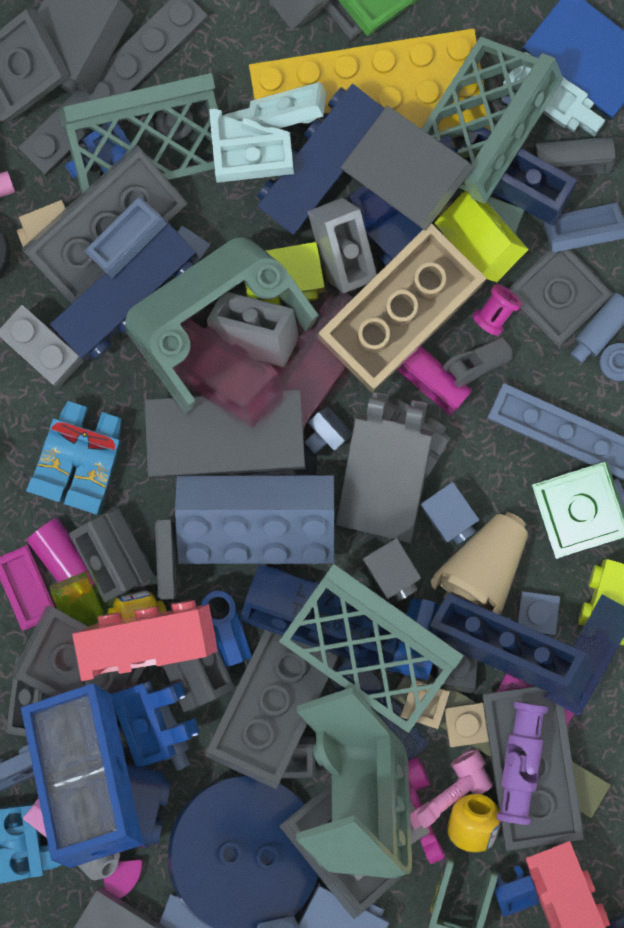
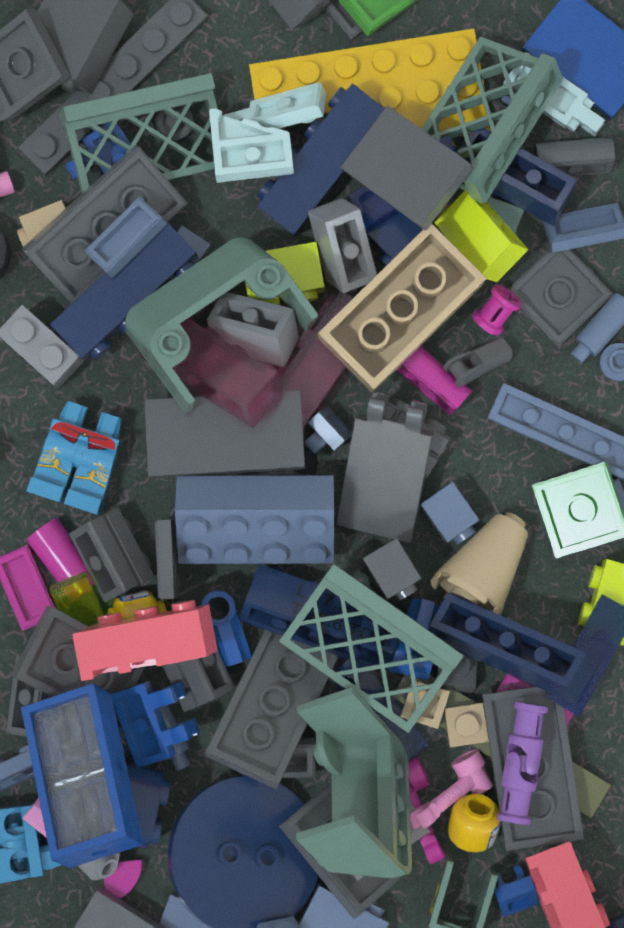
sand blue plate [517,591,560,635] -> none

